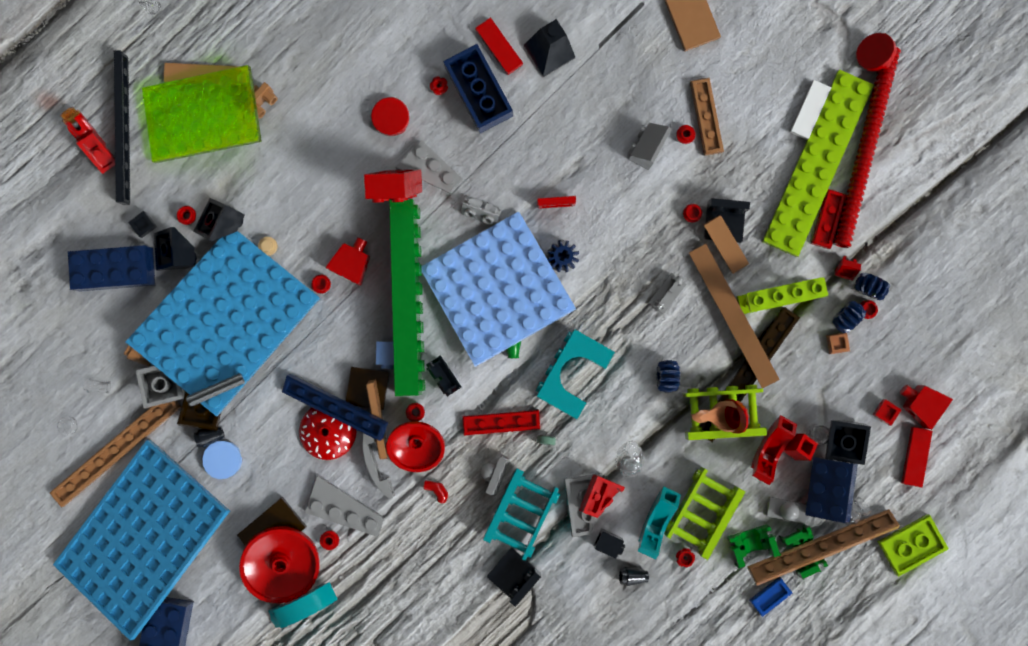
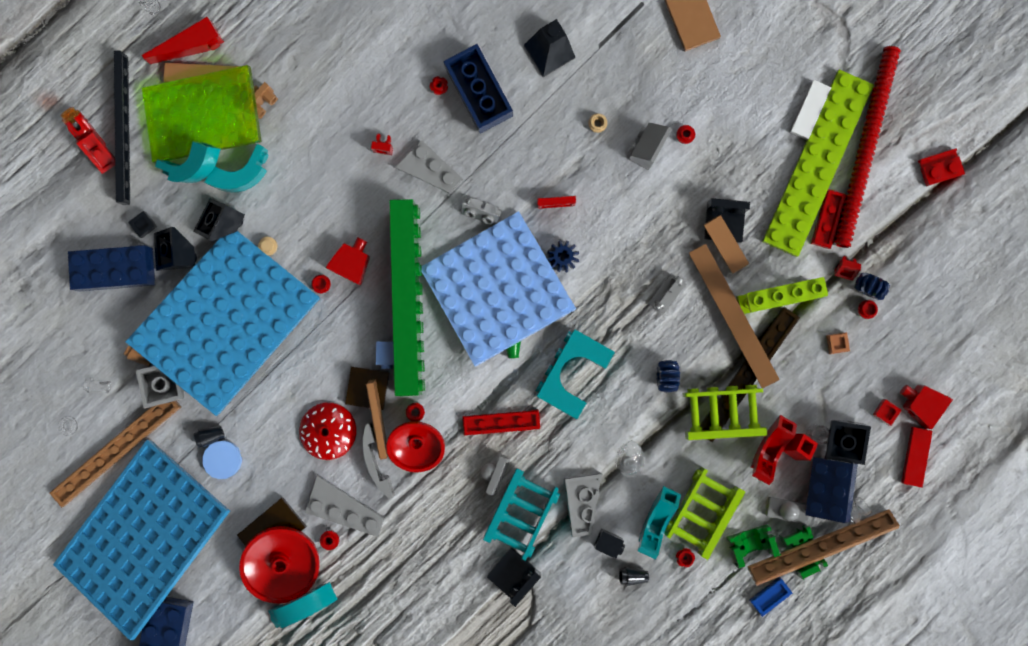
red plate [177,206,196,225] -> none
dark brown tile [177,392,221,431] -> none
dark grey axle [186,373,245,406] -> none
dark blue tile [282,374,388,441] -> none
red brick [364,169,422,203] -> none
red tile [371,97,410,136] -> none
red arm [424,480,448,503] -> none
black hinge [426,355,461,397] -> none
red tile [475,17,523,75] -> none
sand green tile [536,435,556,446] -> none
red wing [579,474,625,518] -> none
red plate [683,204,702,223] -> none
medium nougat tile [690,78,724,156] -> none
piece [691,399,749,434] -> none
dark blue gear [832,301,866,333] -> none
red tile [856,33,896,71] -> none
lime tile [877,514,949,577] -> none
none -> red slope [141,17,224,64]
none -> teal arch [155,141,221,183]
none -> teal arch [204,144,268,193]
none -> red tile [371,134,393,156]
none -> tan plate [588,113,607,133]
none -> red plate [918,148,965,187]

